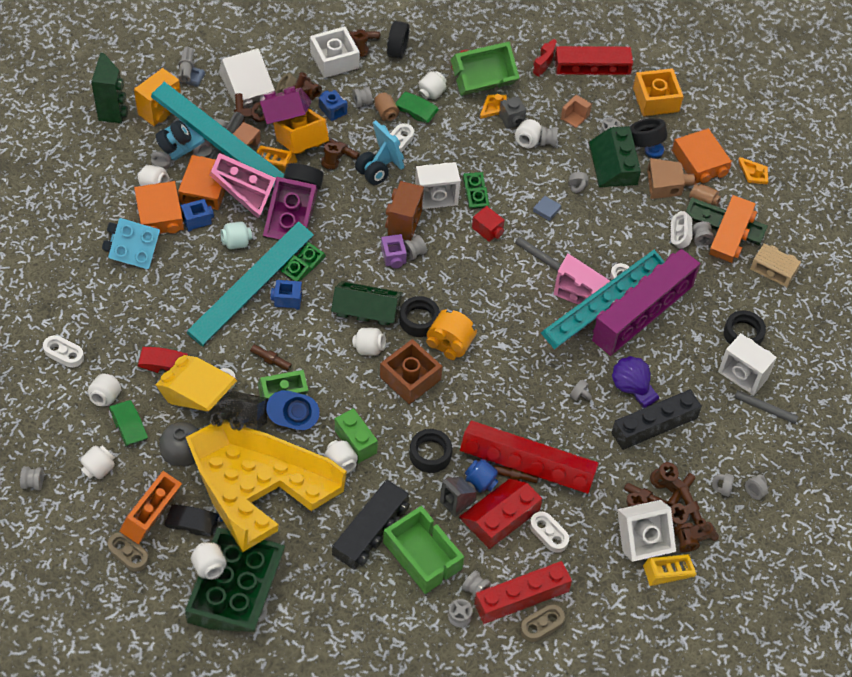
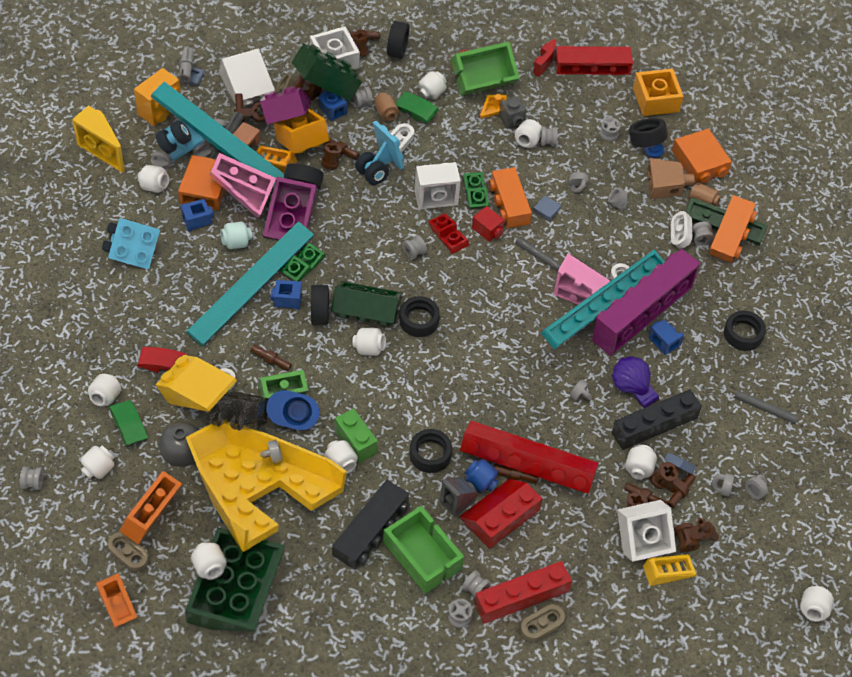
white plate [43,336,84,367] -> none
dark green slope [91,53,128,124] -> none
orange brick [134,181,184,234] -> none
black slope [164,504,219,536] -> none
dark orange brick [380,339,442,405] -> none
medium lavender brick [381,234,407,268] -> none
dark orange brick [385,181,424,241] -> none
light orange brick [426,309,477,360] -> none
white plate [530,512,569,553] -> none
nougat panel [561,95,592,128] -> none
dark green slope [589,126,641,188] -> none
reddish brown piece [671,486,702,528] -> none
white brick [718,333,777,396] -> none
light orange piece [738,157,768,184] -> none
tan brick [750,243,801,287] -> none
none -> yellow slope [72,105,125,173]
none -> orange slope [96,573,137,627]
none -> light grey tile [260,440,283,464]
none -> dark green brick [291,43,362,101]
none -> black tyre [311,285,329,325]
none -> red slope [428,213,469,254]
none -> orange brick [488,167,532,228]
none -> light grey tile [608,187,628,210]
none -> white head [625,445,657,480]
none -> blue brick [649,319,684,355]
none -> sand blue tile [664,453,696,474]
none -> white head [800,586,834,621]

